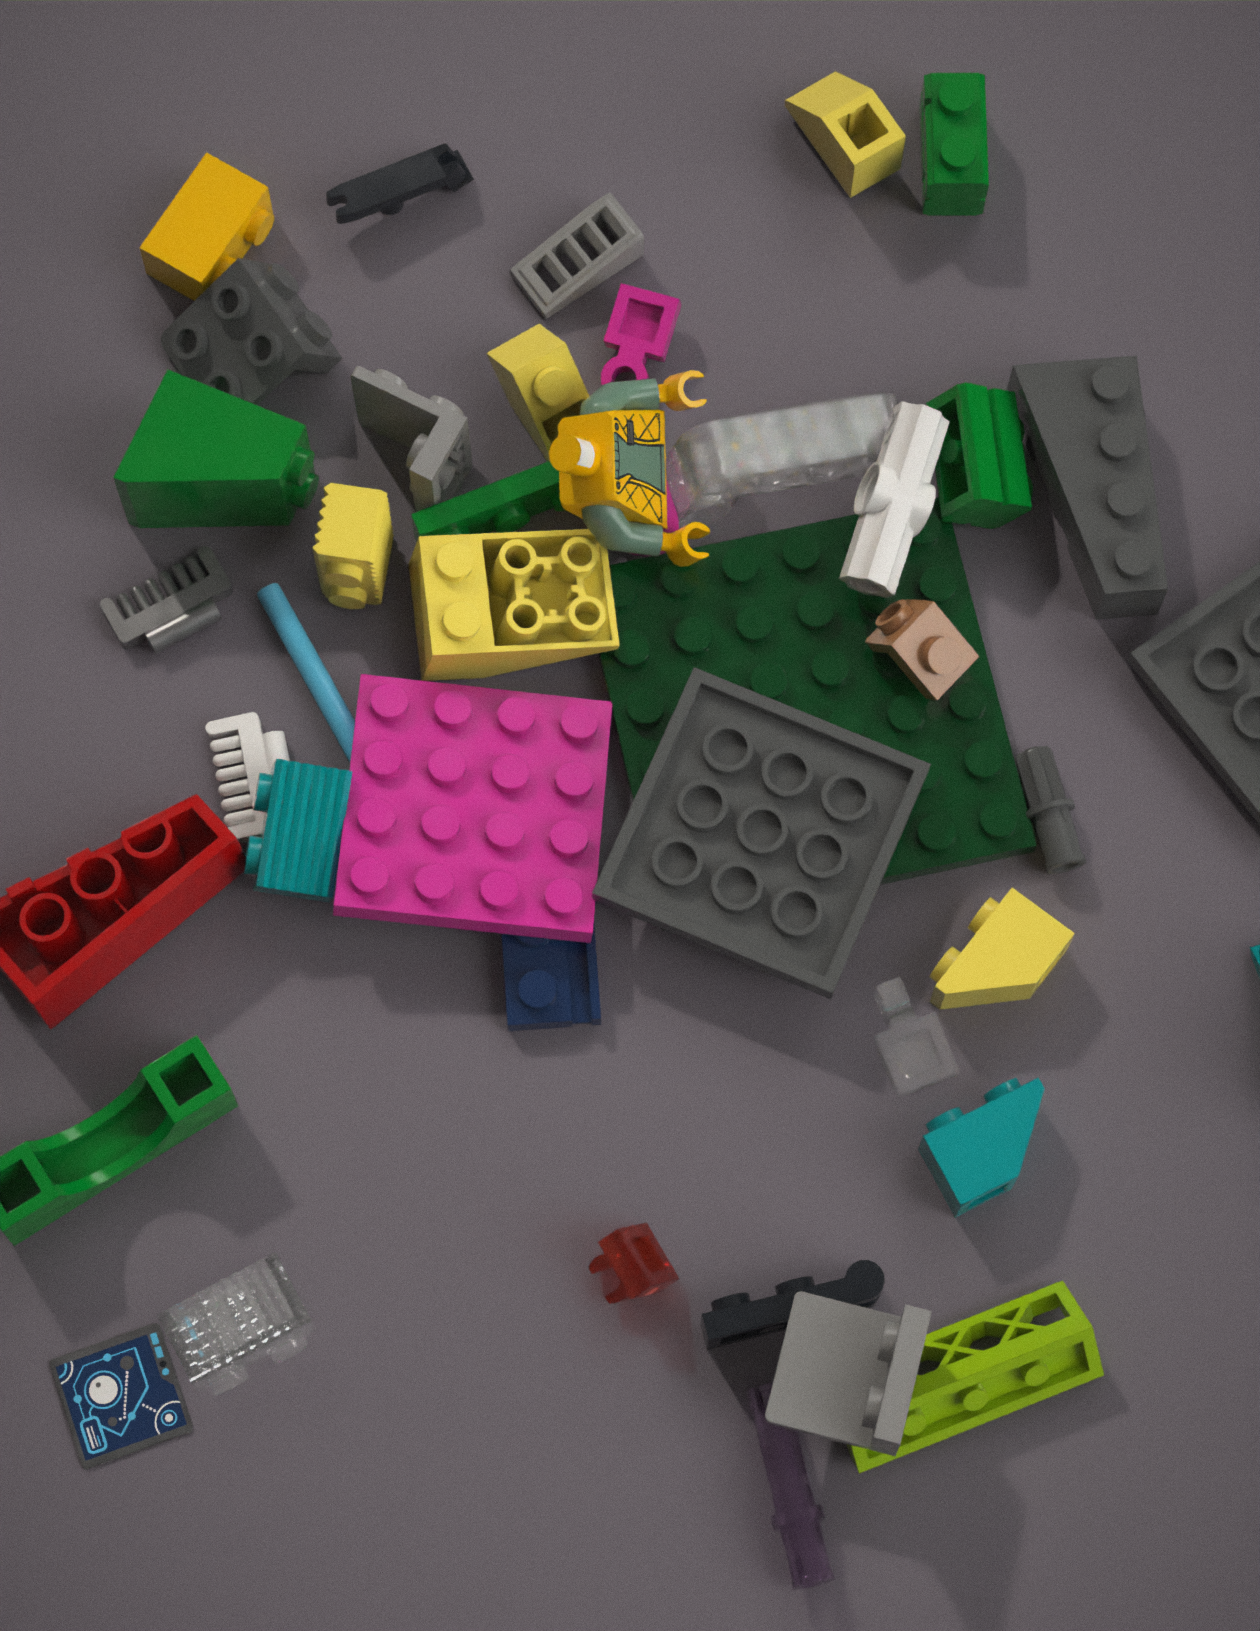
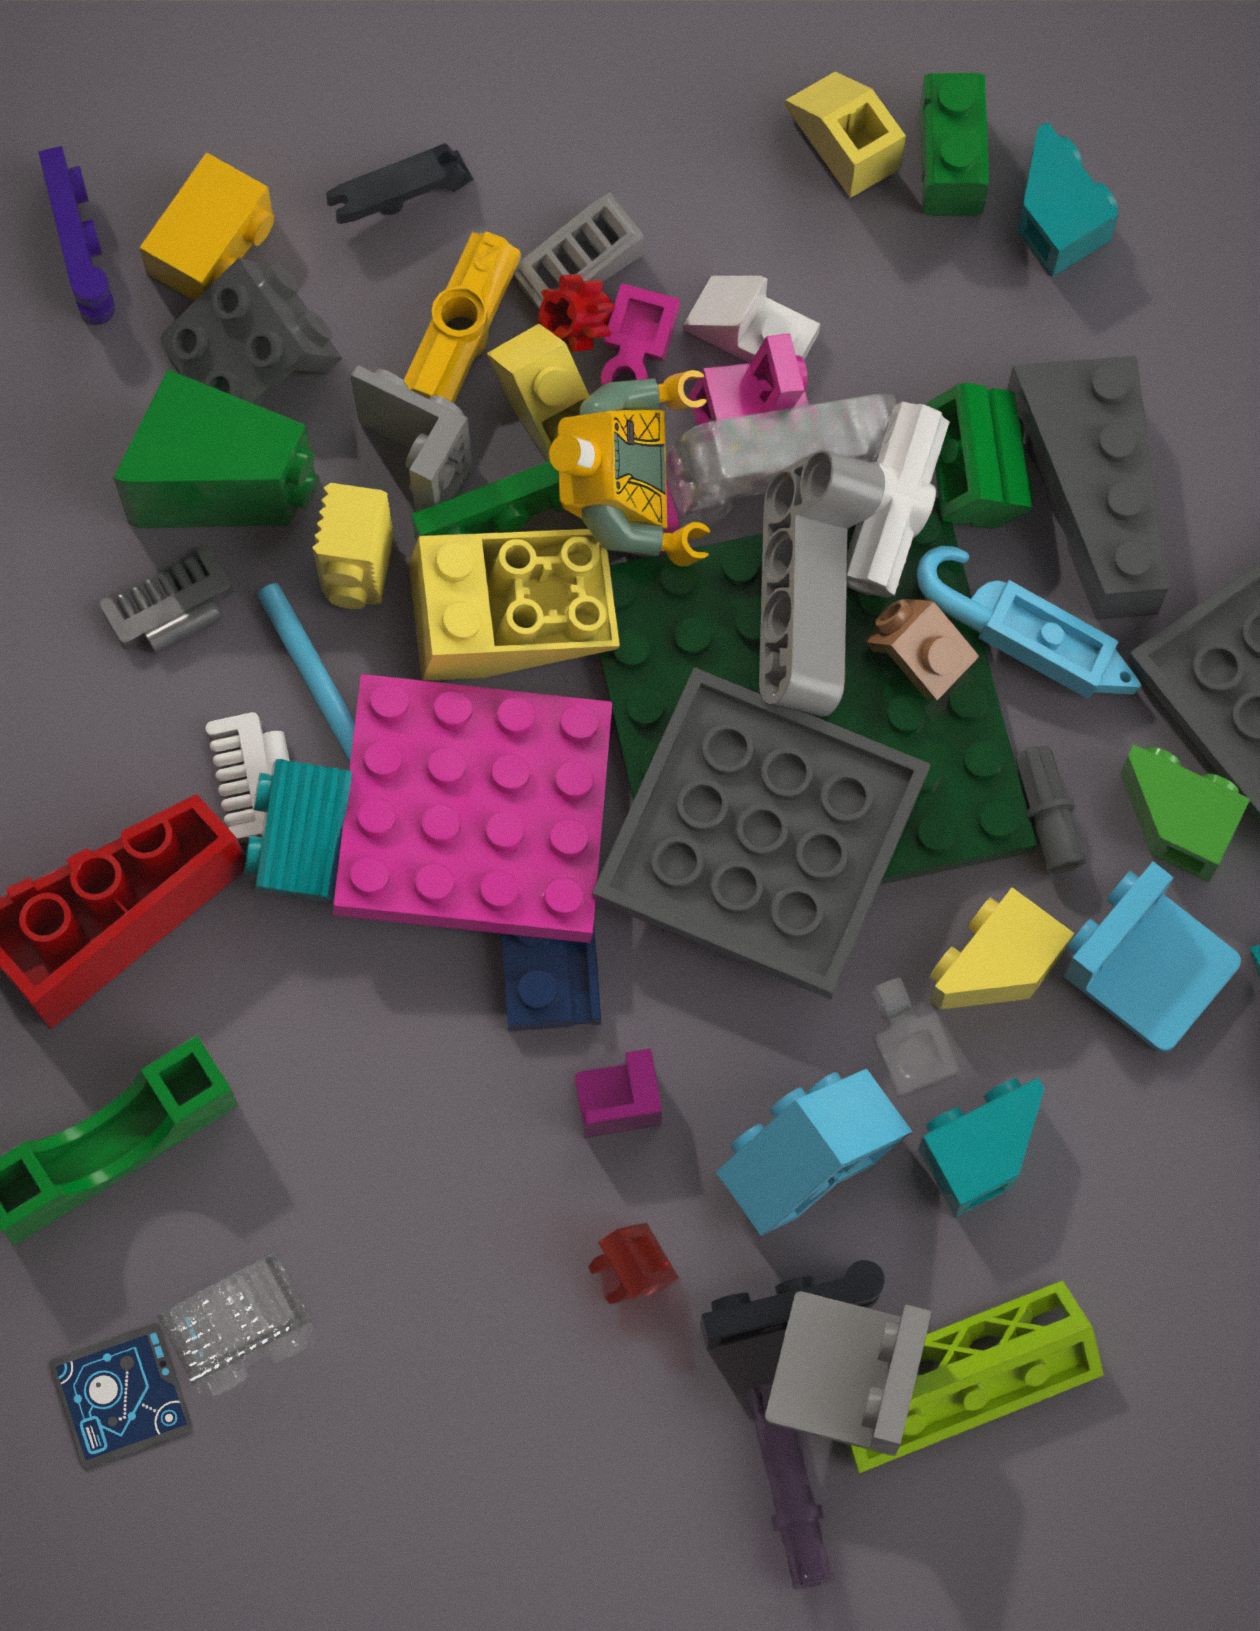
none -> dark purple plate [38,146,115,325]
none -> yellow piece [403,231,521,403]
none -> red gear [537,274,615,352]
none -> magenta panel [575,1048,662,1138]
none -> white slope [683,276,820,363]
none -> dark pink brick [689,333,811,451]
none -> medium azure brick [716,1068,912,1236]
none -> light grey beam [759,449,885,717]
none -> medium azure plate [916,546,1141,699]
none -> teal slope [1017,121,1119,277]
none -> medium azure bracket [1064,862,1241,1053]
none -> bright green slope [1120,744,1250,882]

